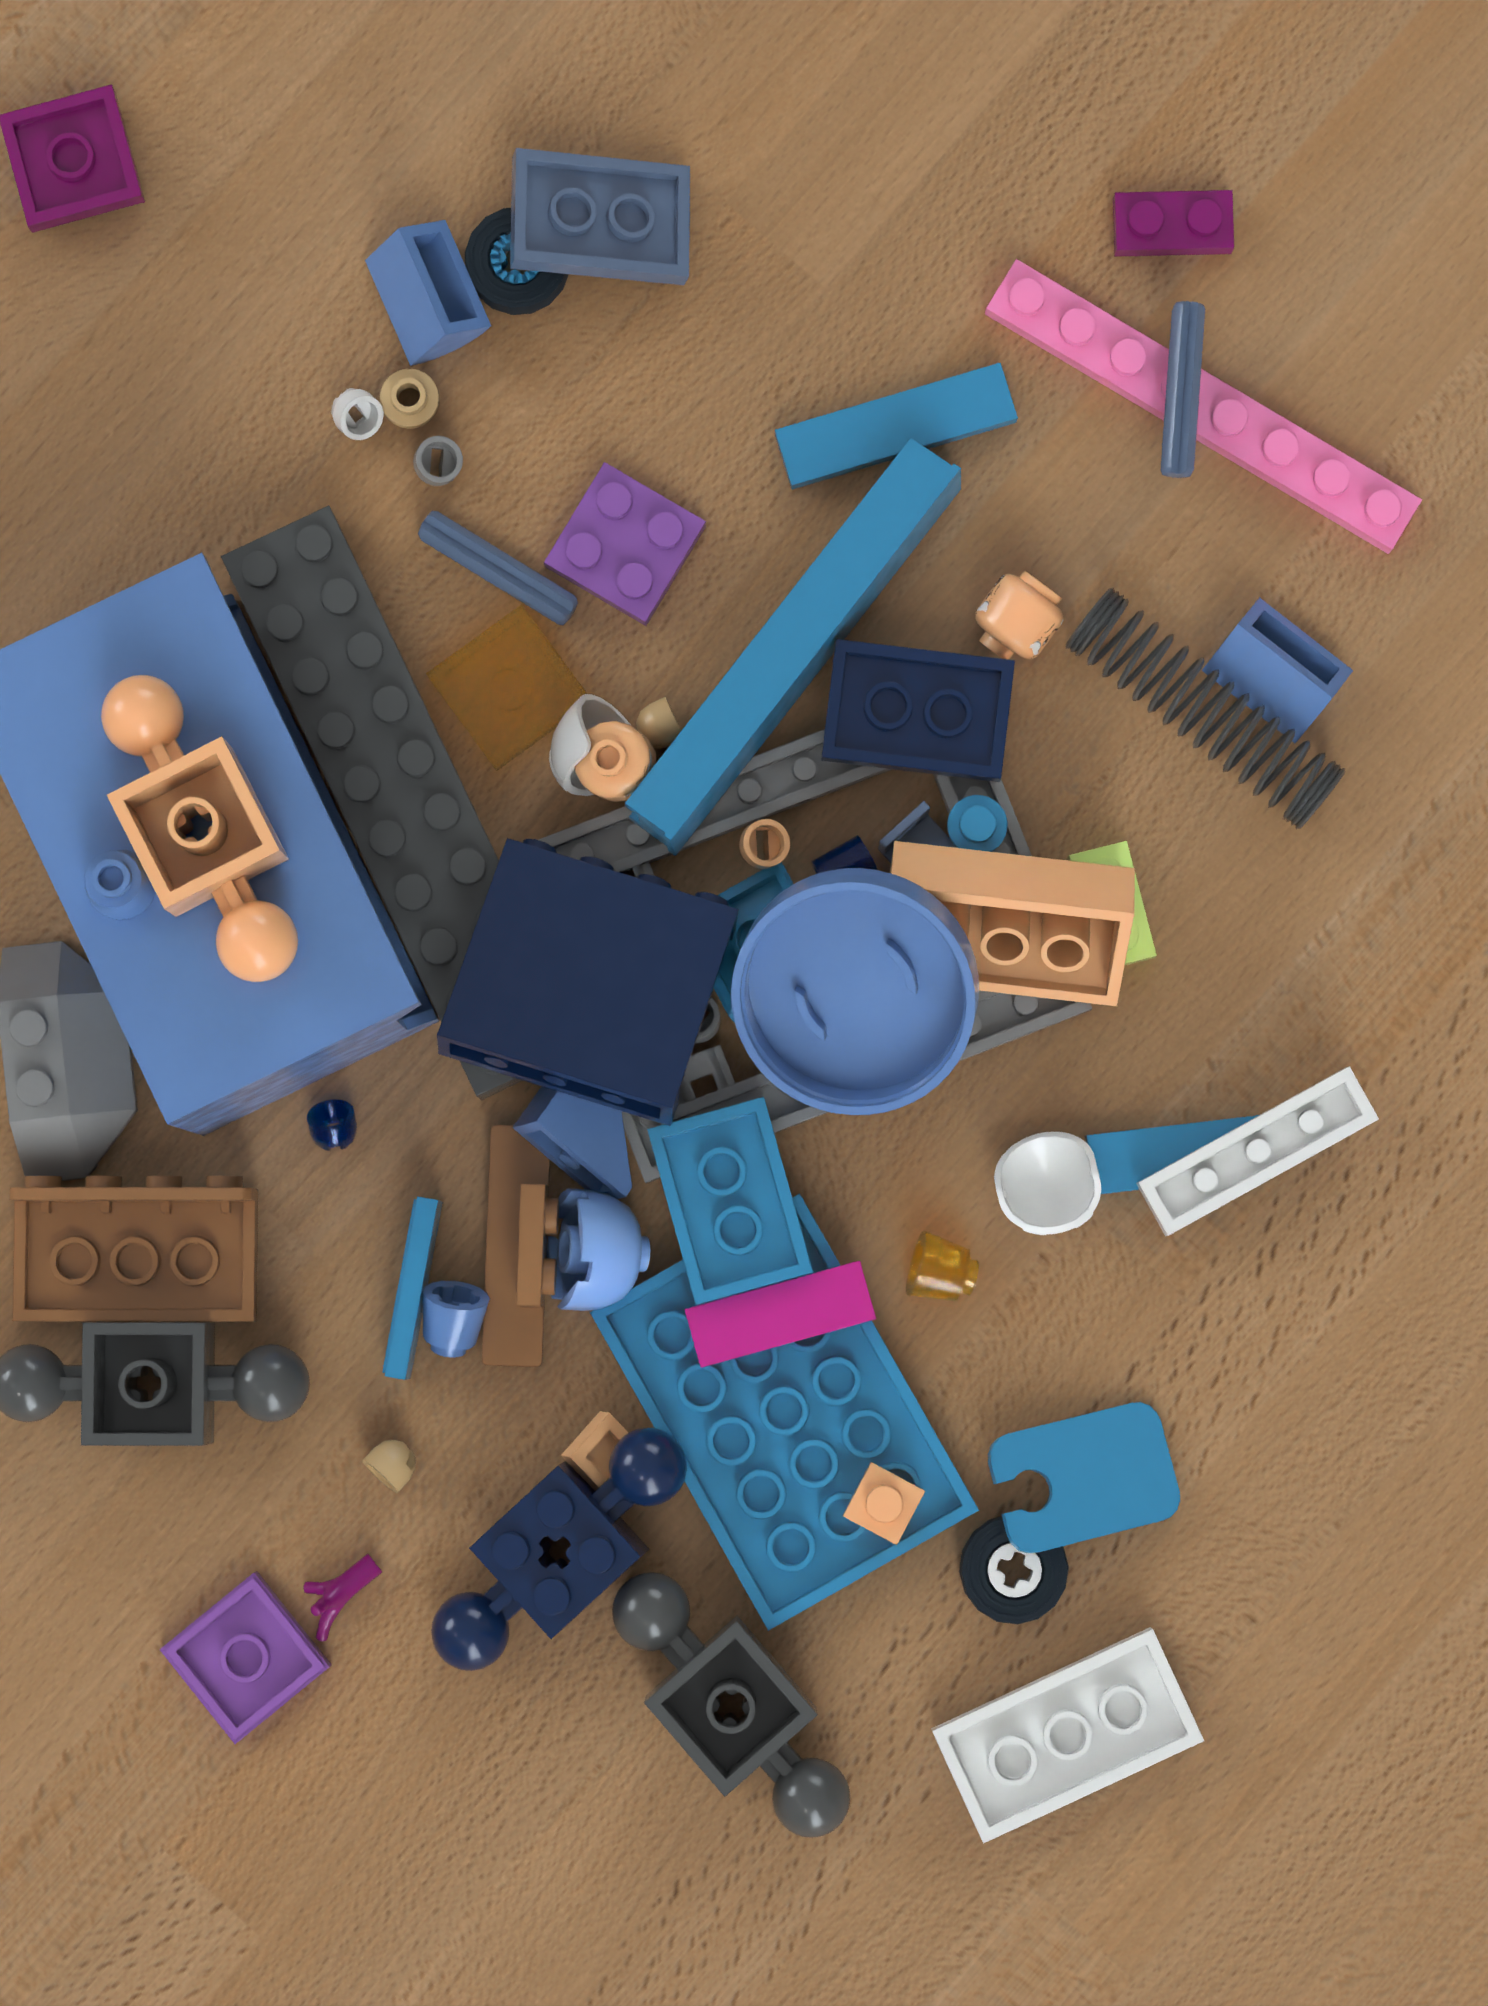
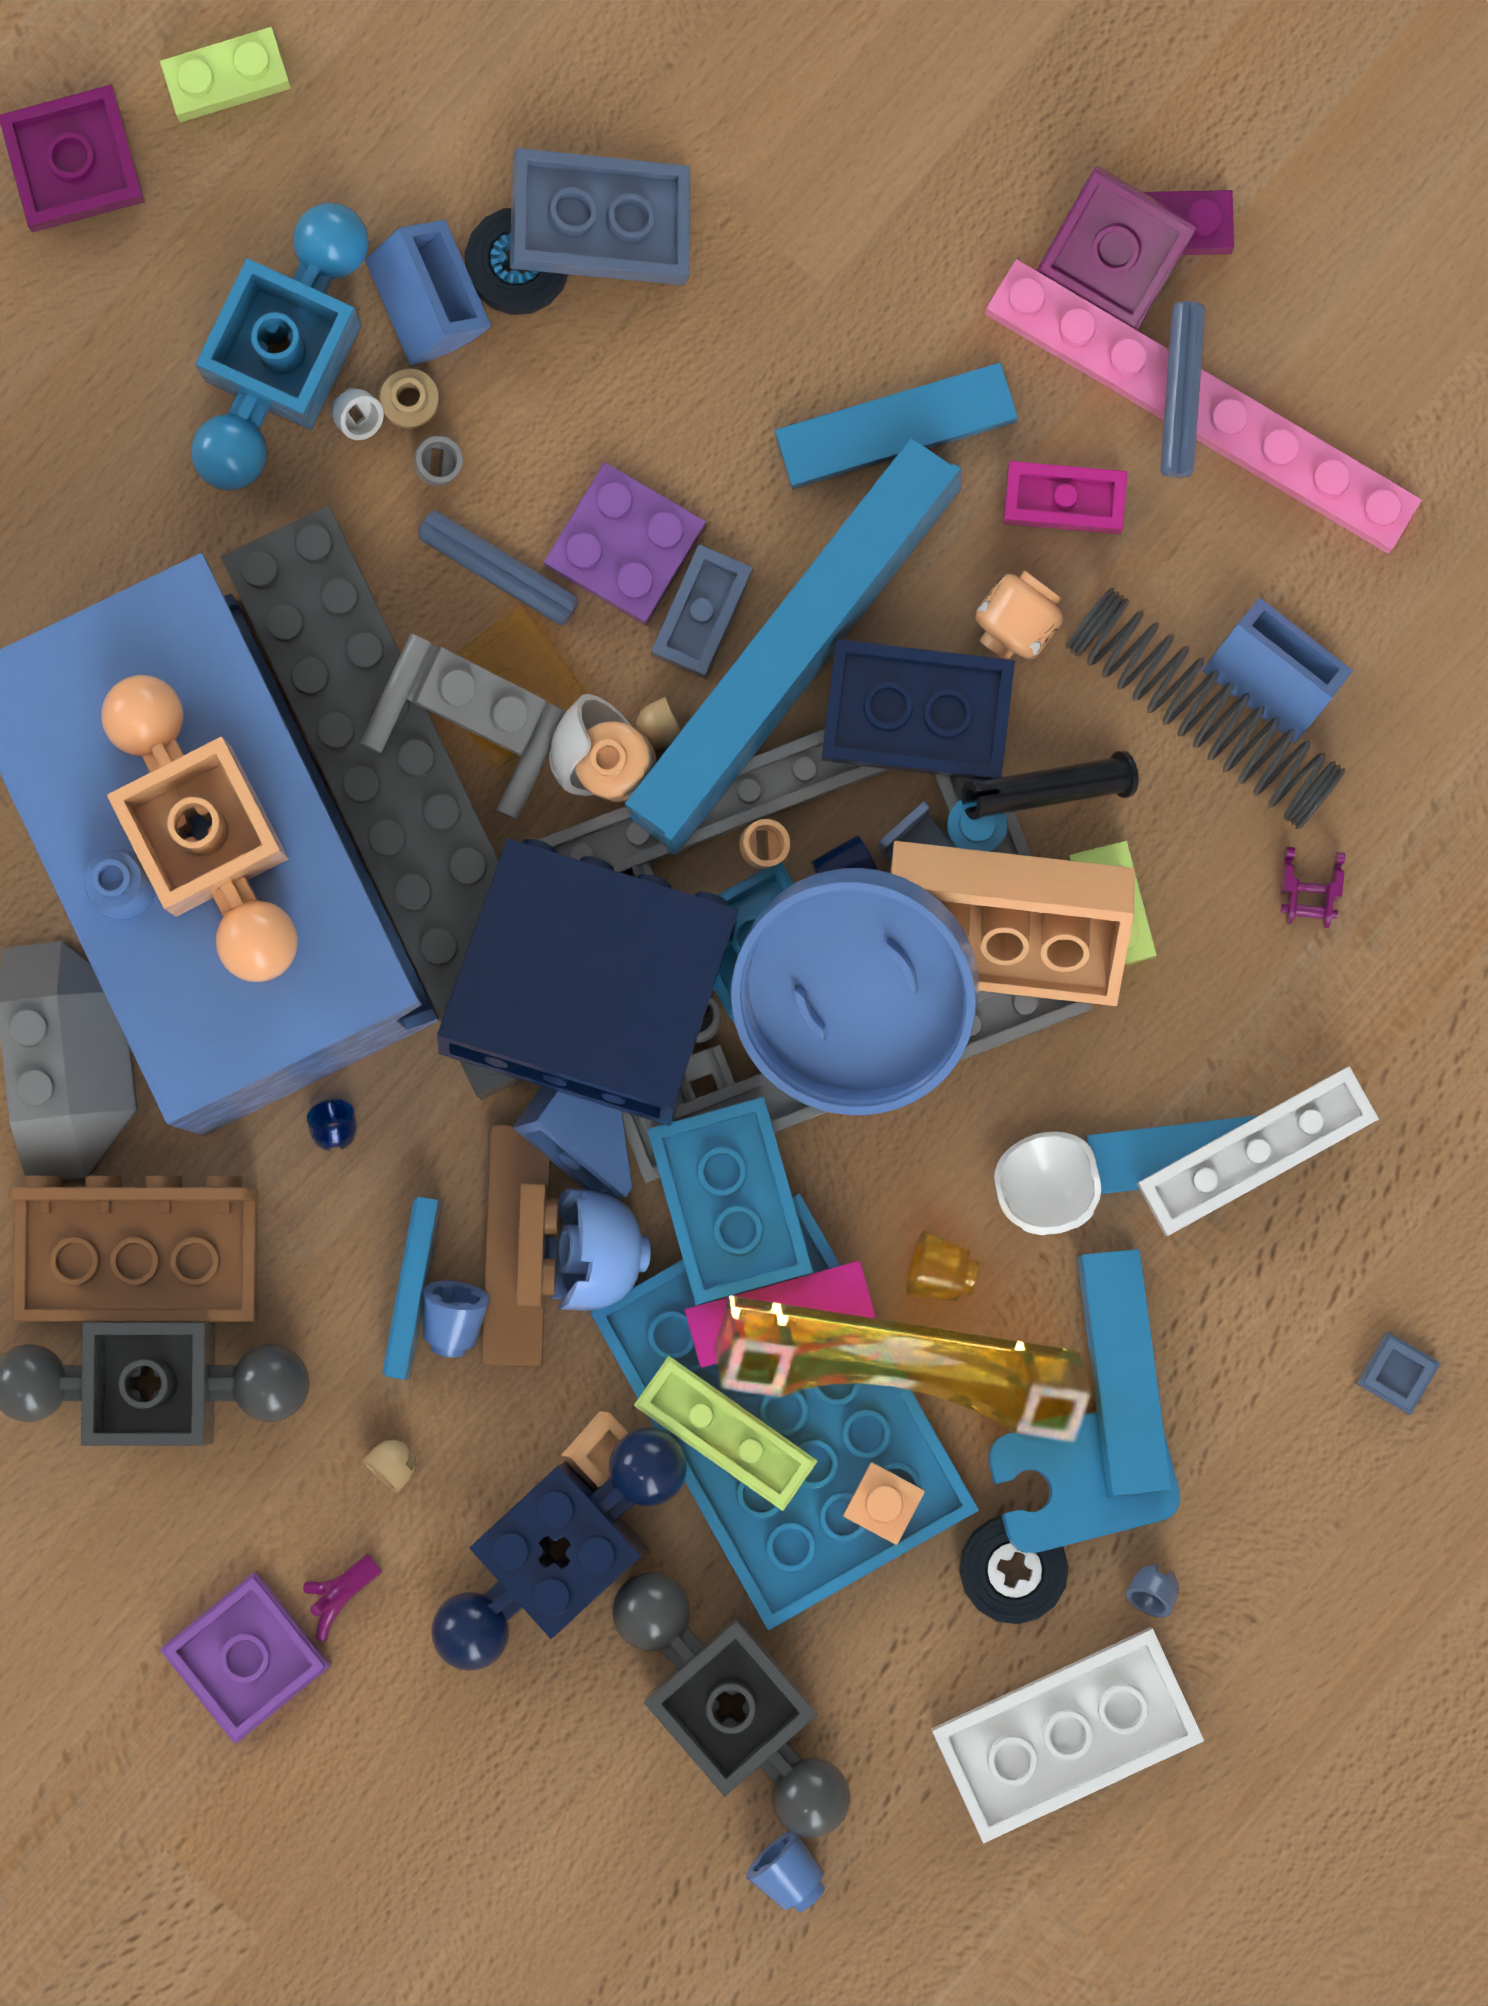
none -> yellowish green plate [160,27,291,123]
none -> dark azure brick [191,202,369,491]
none -> light grey plate [359,634,566,821]
none -> yellowish green tile [634,1356,818,1511]
none -> sand blue plate [651,544,753,679]
none -> clear yellow arch [714,1296,1091,1442]
none -> medium blue hat [746,1831,825,1912]
none -> black pin [961,750,1139,820]
none -> dark pink plate [1003,461,1128,534]
none -> magenta tile [1036,165,1199,330]
none -> dark azure tile [1077,1249,1172,1497]
none -> sand blue hinge [1126,1564,1179,1617]
none -> magenta piece [1280,847,1345,928]
none -> sand blue tile [1355,1332,1441,1415]

